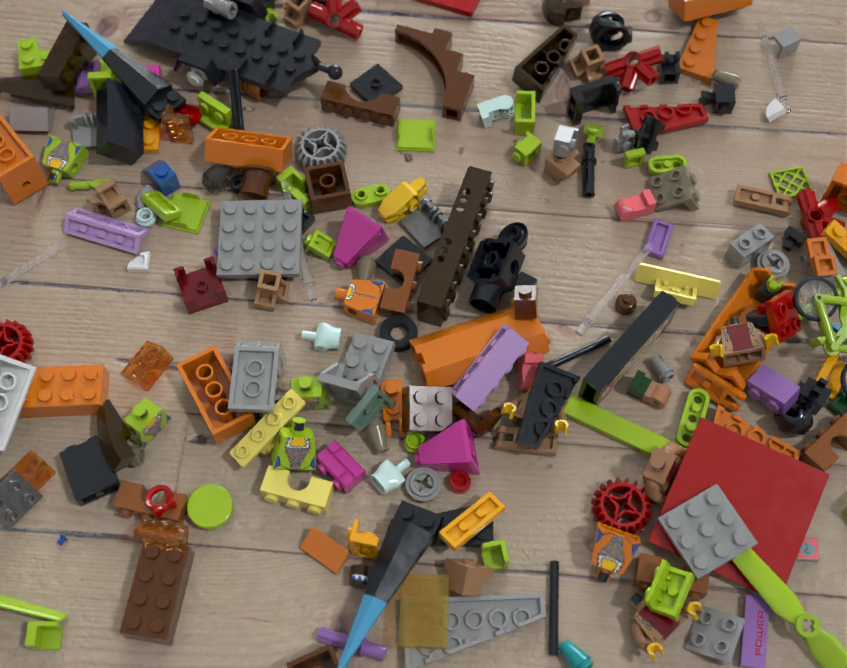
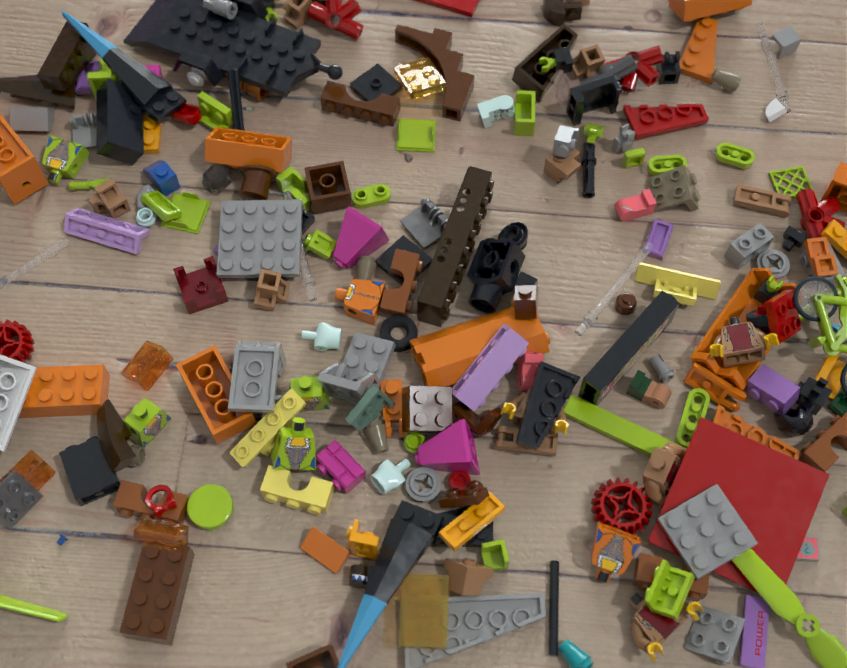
lime brick [17,37,51,76] -> none
lime panel [25,621,64,650] -> none
white tile [127,251,151,273] -> none
clear orange bracket [161,104,195,145] -> none
black axle [230,175,244,194] -> none
light grey gear [295,125,347,170] -> none
medium lavender axle [317,627,388,661] -> none
yellow hinge [378,177,428,224] -> none
lime brick [511,131,542,167] -> none
black bar [547,335,611,367] -> none
black helmet [589,11,633,51] -> none
black hips [634,114,666,155] -> none
black brick [698,83,736,115] -> none
none -> clear yellow plate [393,57,447,100]
none -> reddish brown plate [438,480,489,508]
none -> black piece [539,47,574,74]
none -> dark grey piece [580,54,638,85]
none -> lime plate [715,142,755,169]

